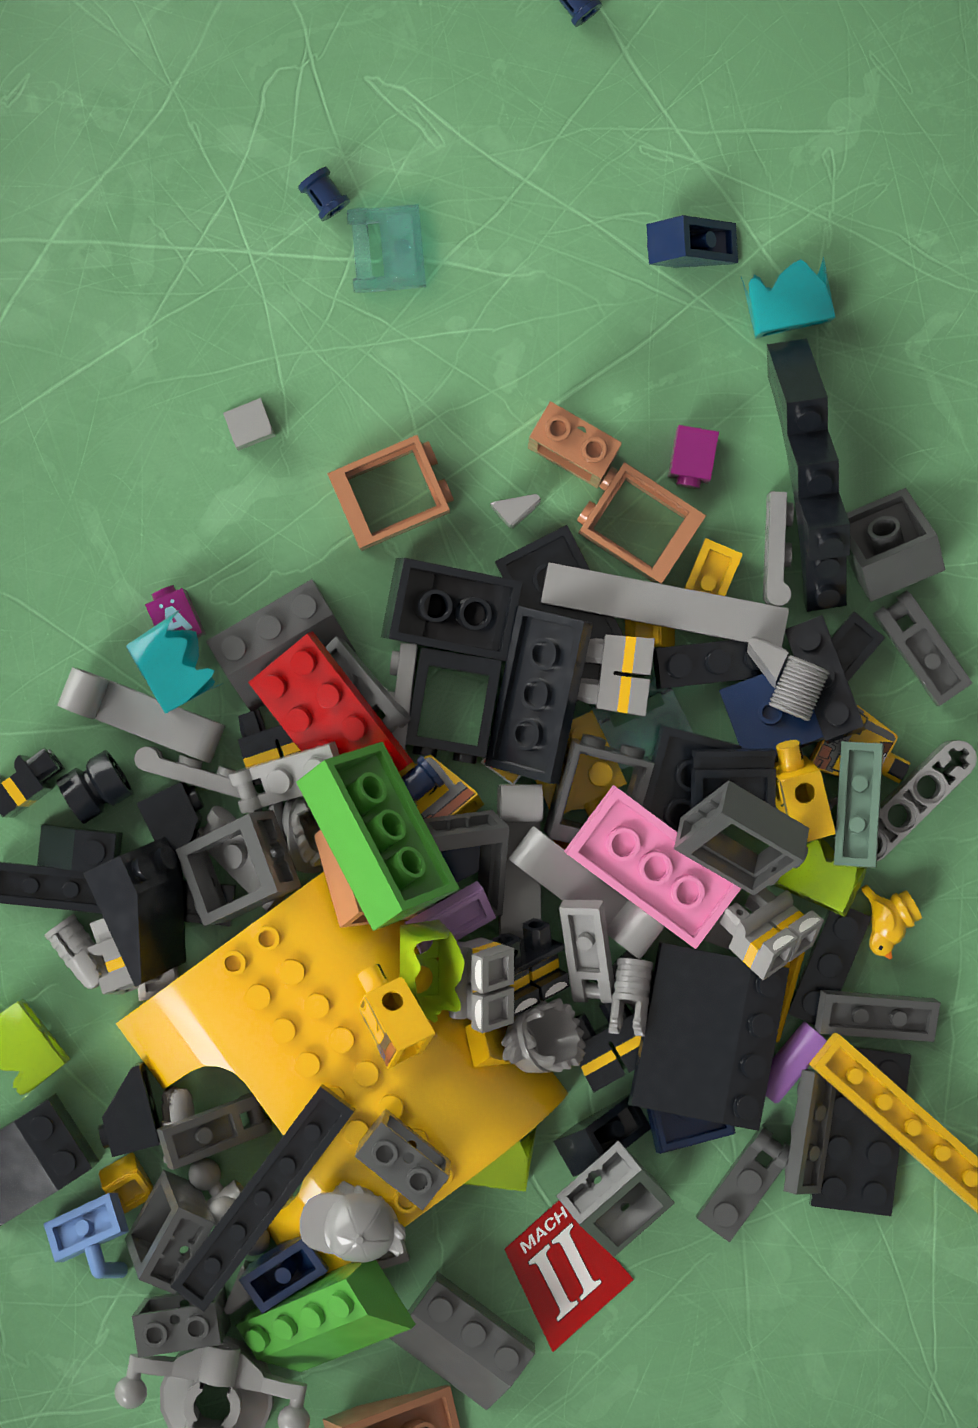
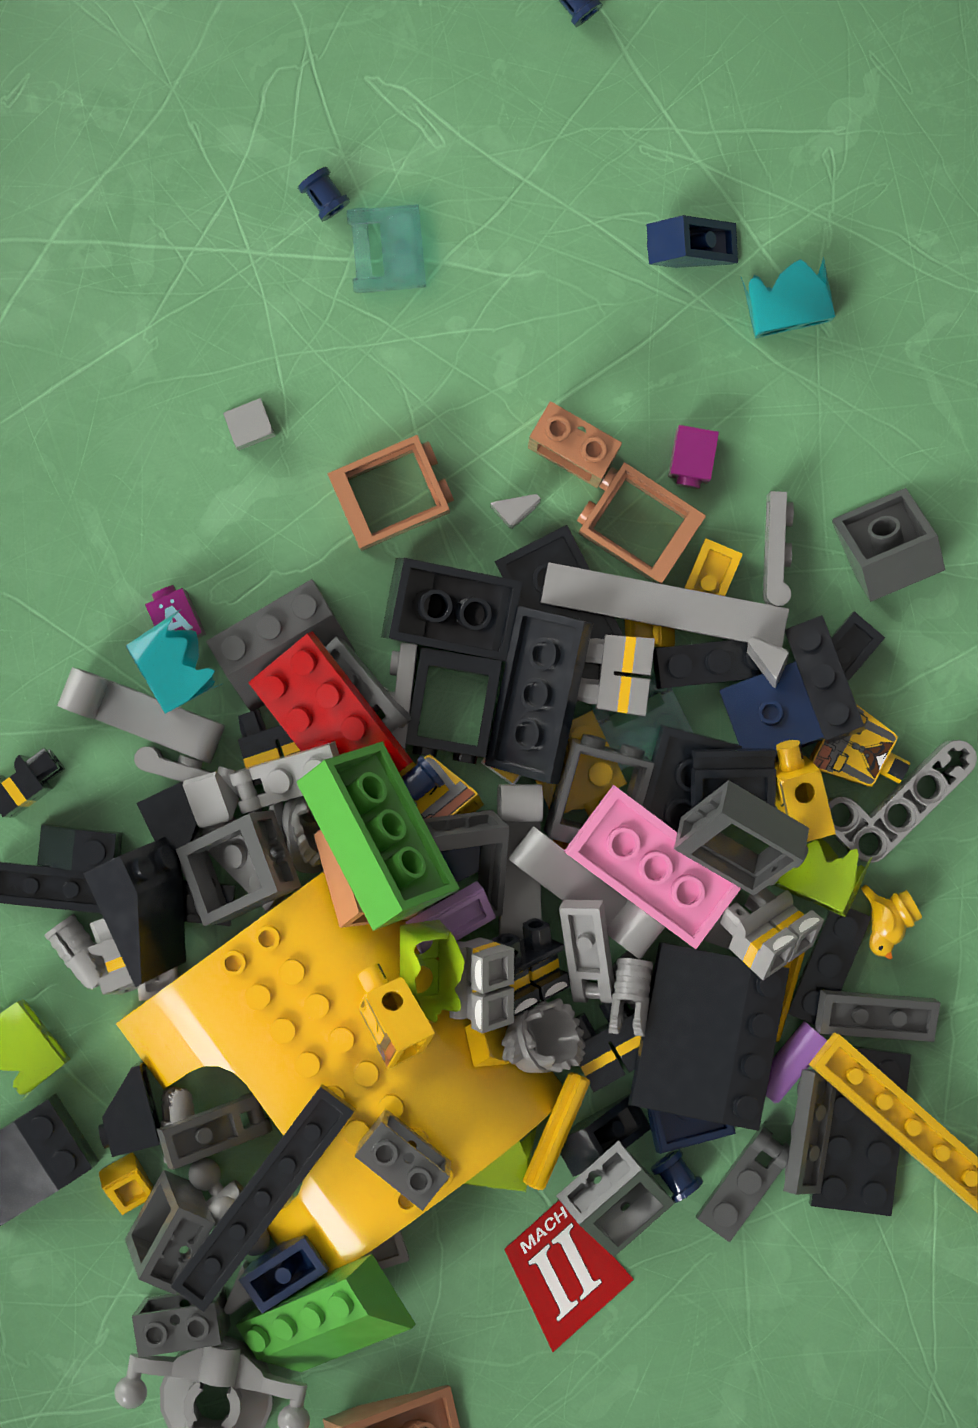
medium blue plate [44,1193,129,1279] -> none
black wheel [56,750,133,824] -> none
light grey hair [300,1181,406,1262] -> none
dark grey slope [389,1271,535,1410] -> none
black arch [767,338,850,612] -> none
light grey piece [768,656,830,721] -> none
sand green plate [834,741,884,868] -> none
dark grey plate [873,590,972,706] -> none
none -> light grey slope [183,771,239,828]
none -> yellow axle [523,1072,590,1190]
none -> dark blue bush [651,1149,704,1203]

